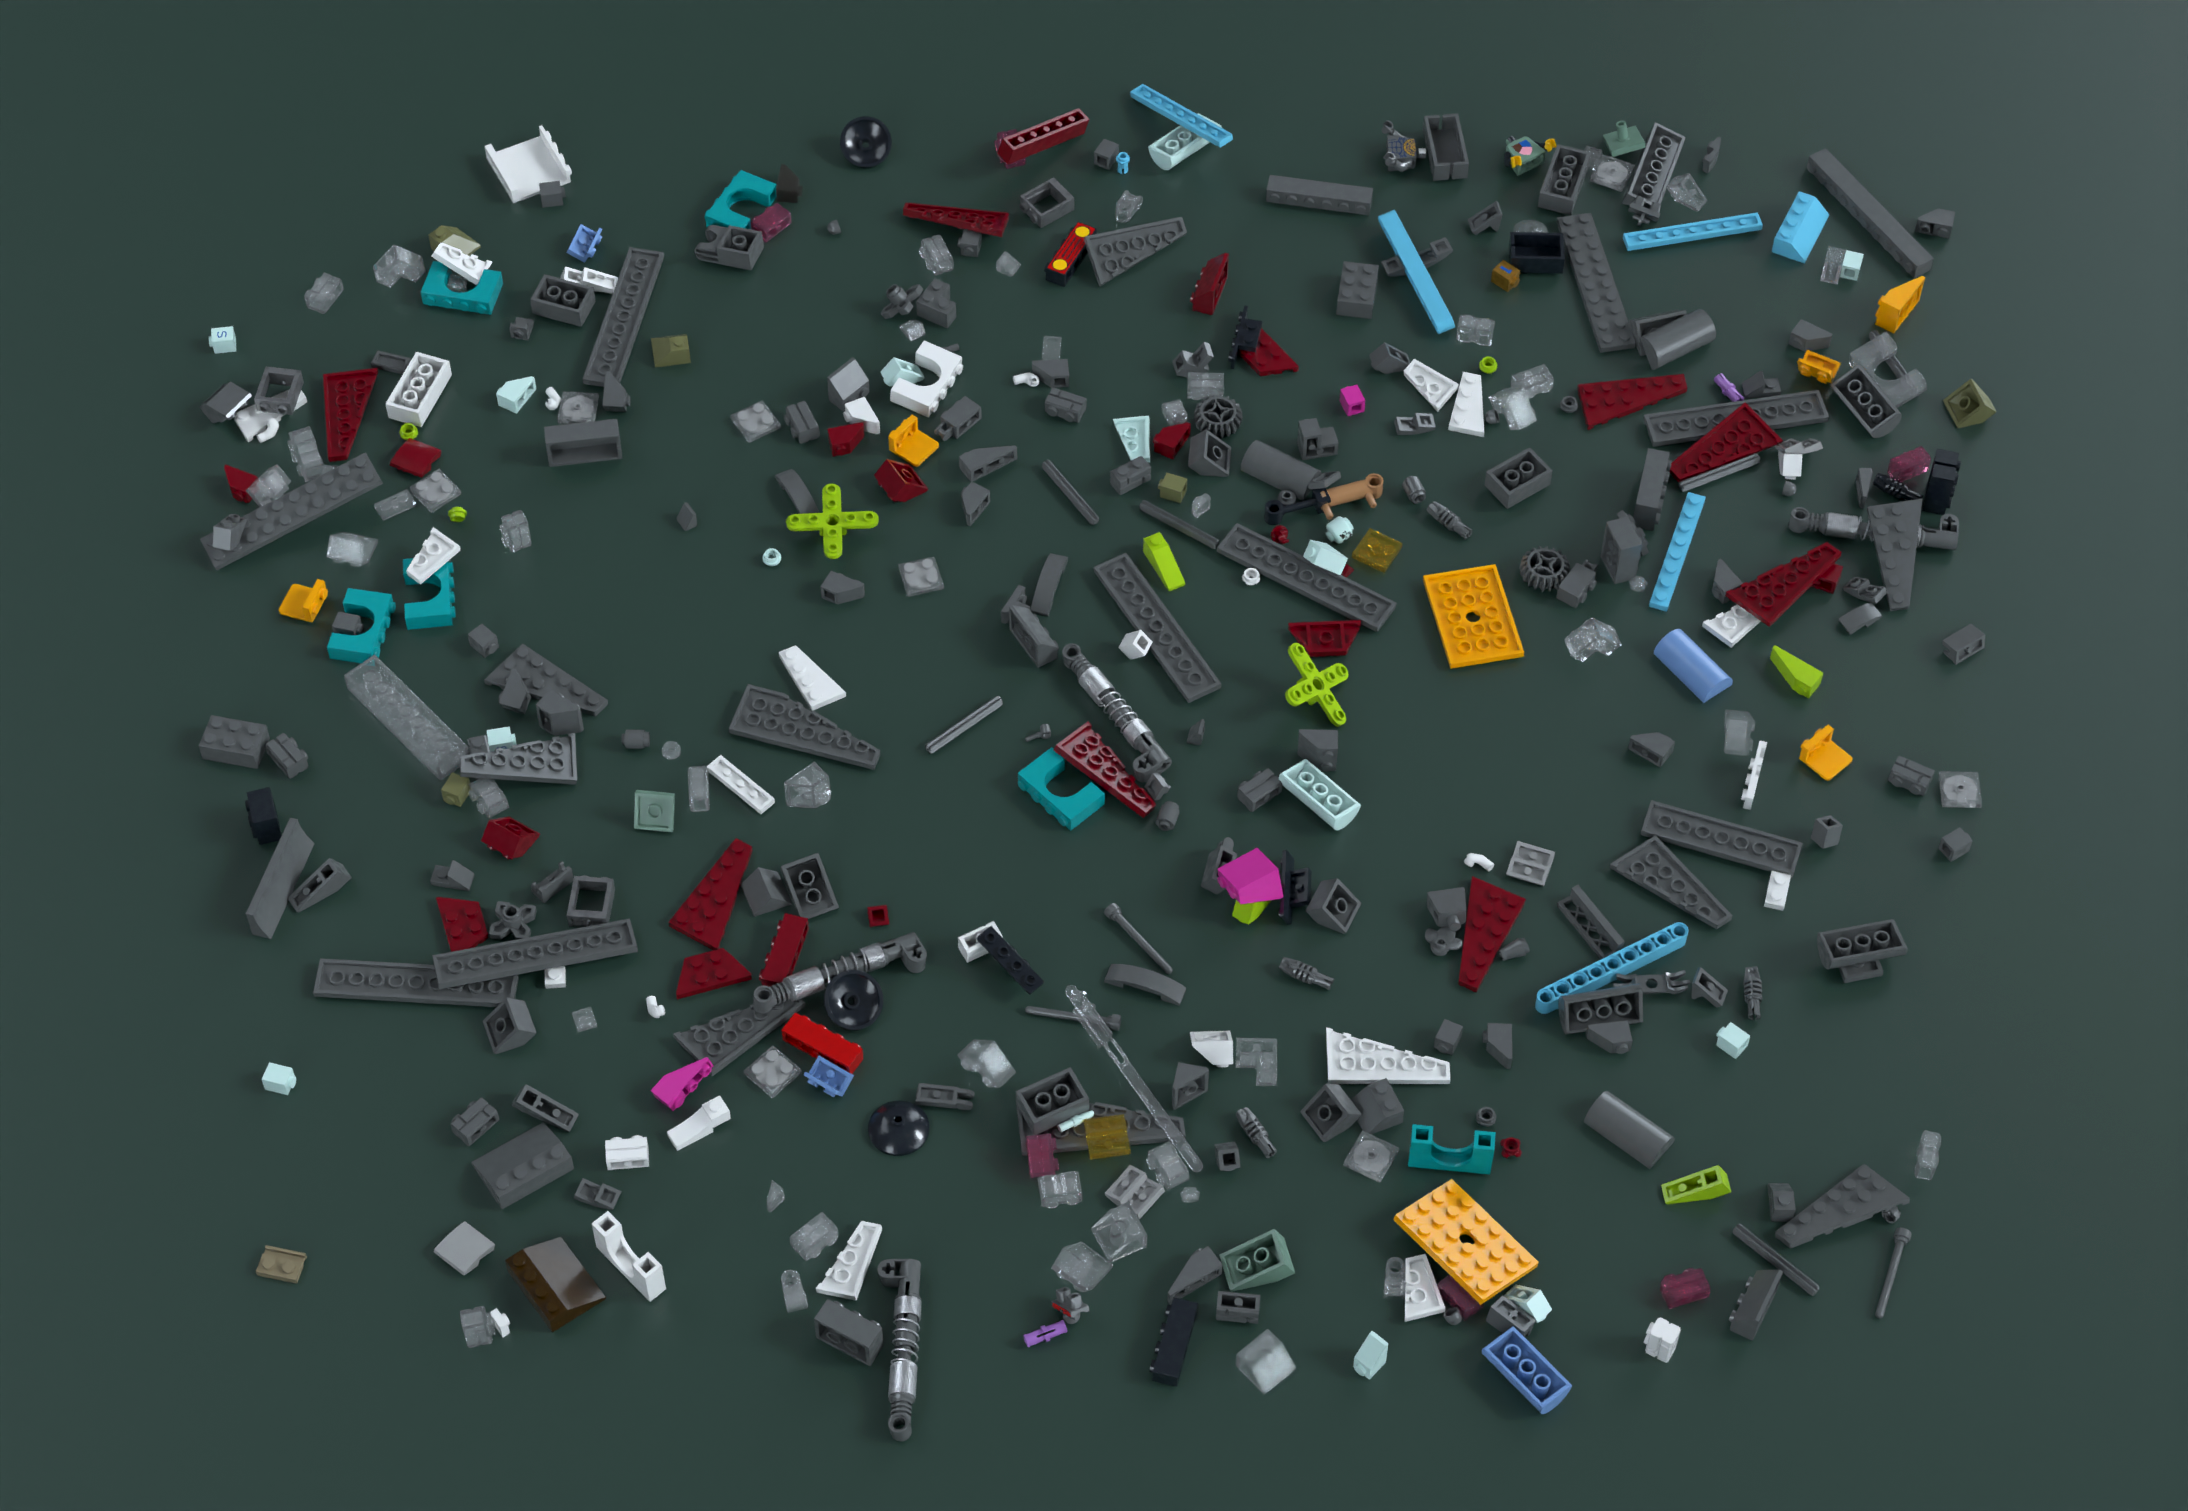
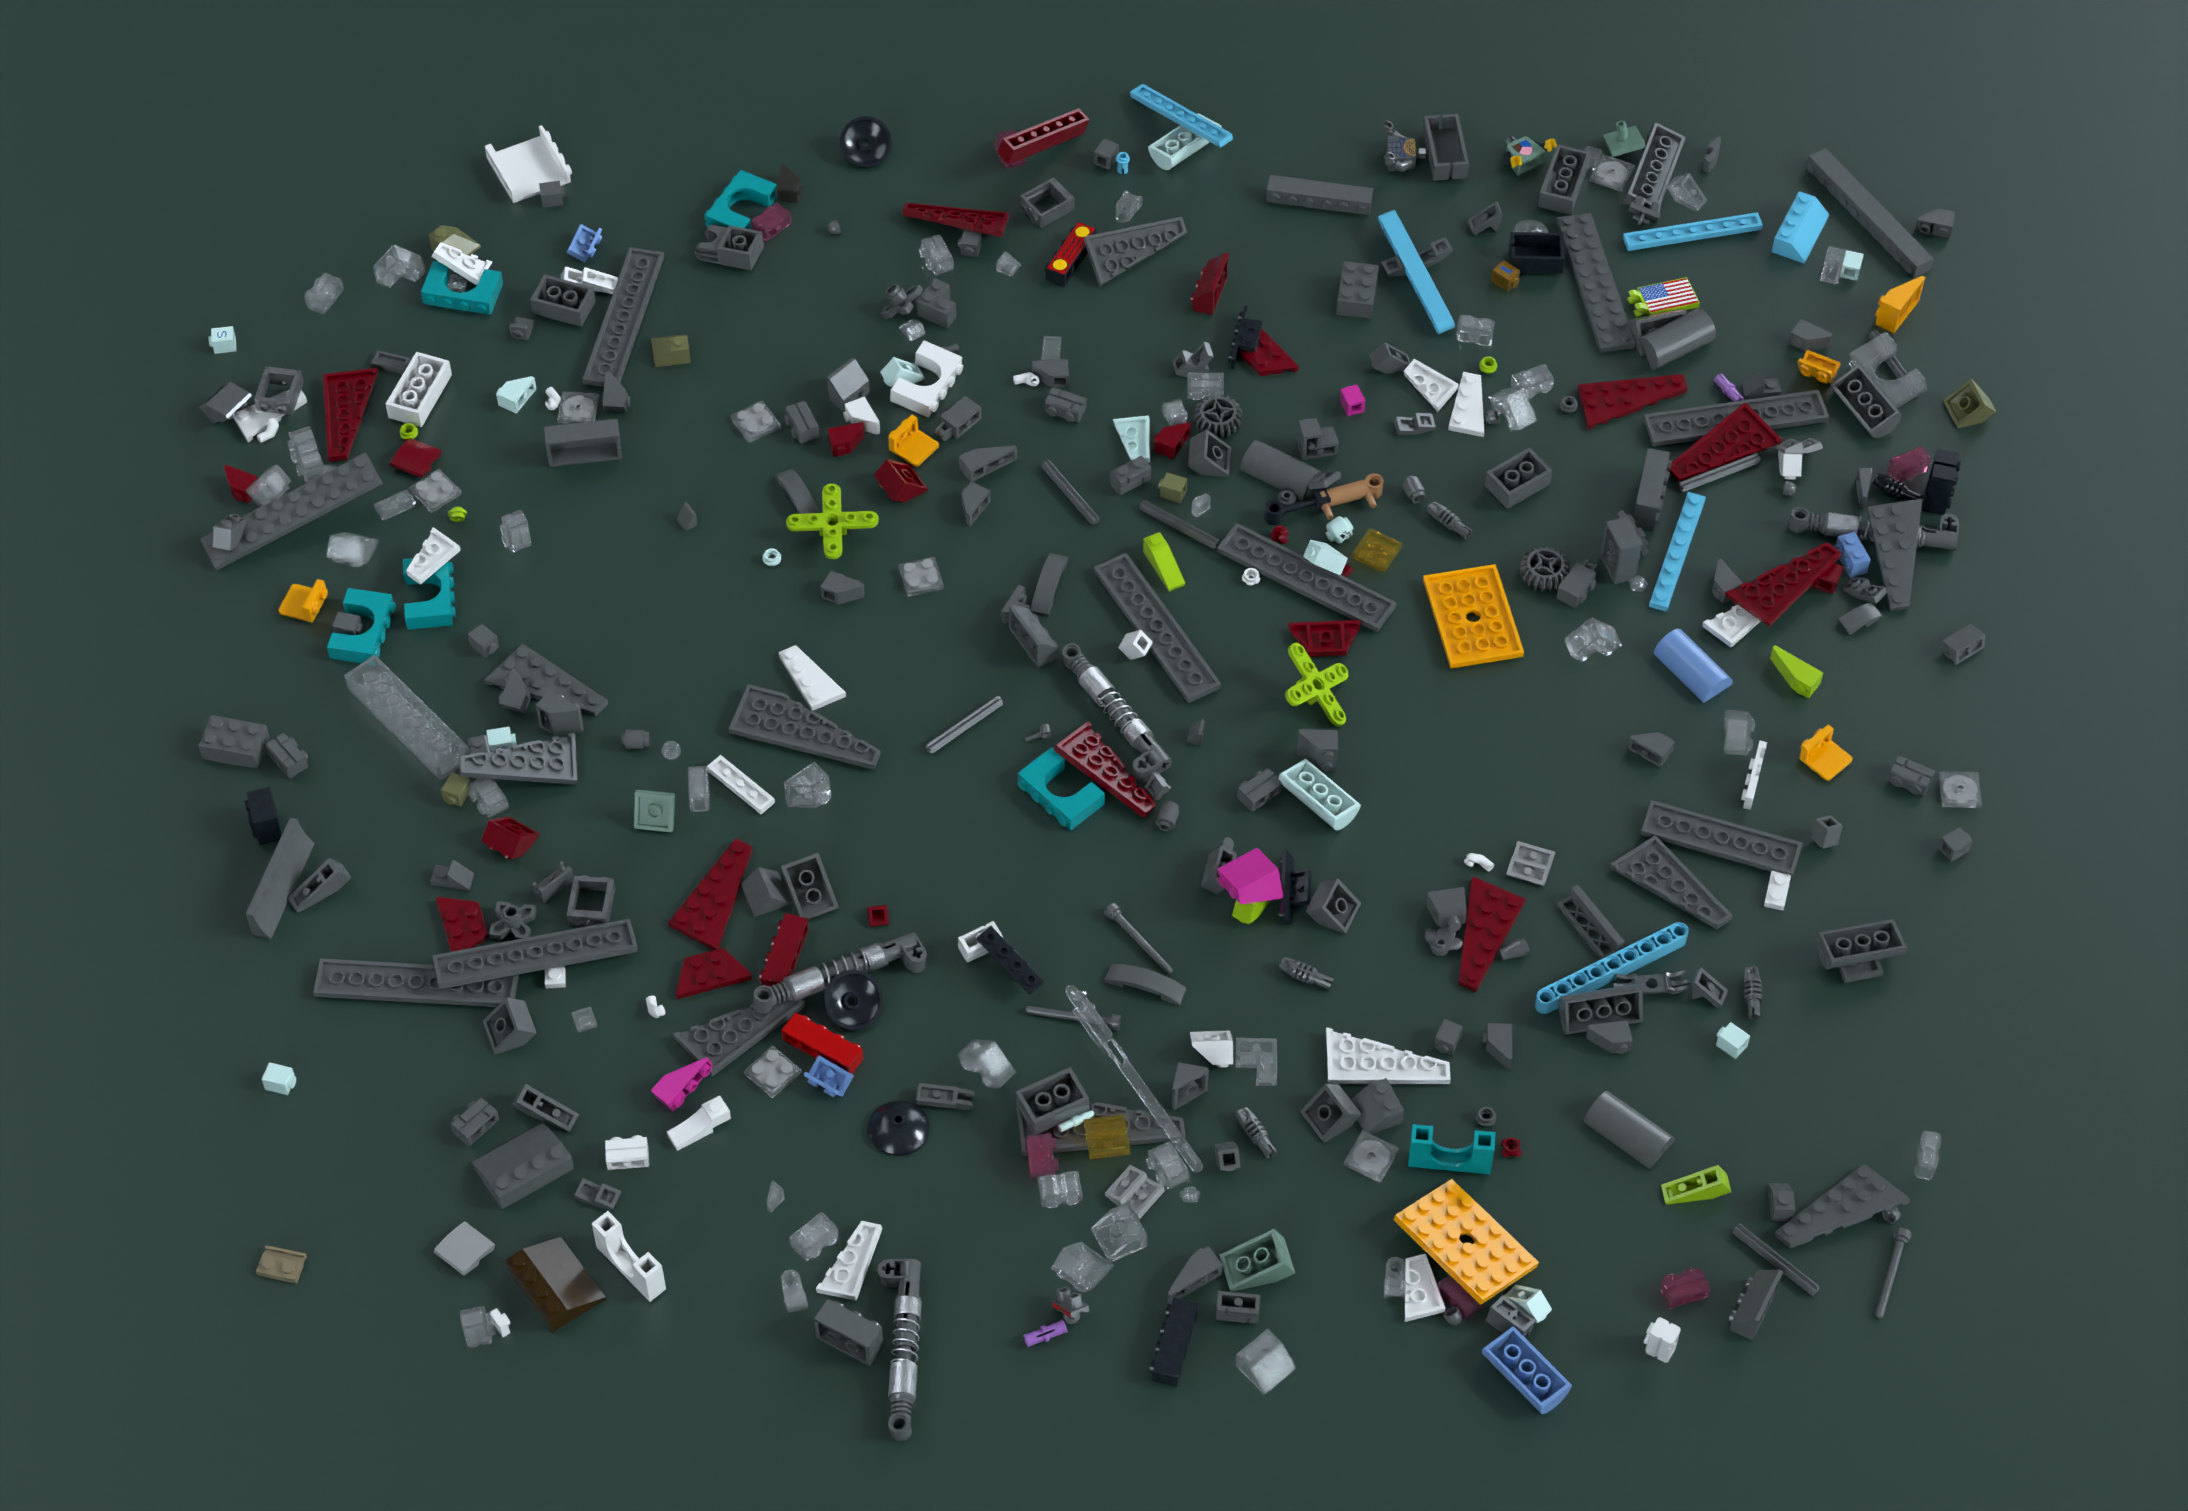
light aqua slope [1353,1331,1388,1380] -> none
none -> tile [1627,277,1700,317]
none -> medium blue brick [1834,532,1871,578]

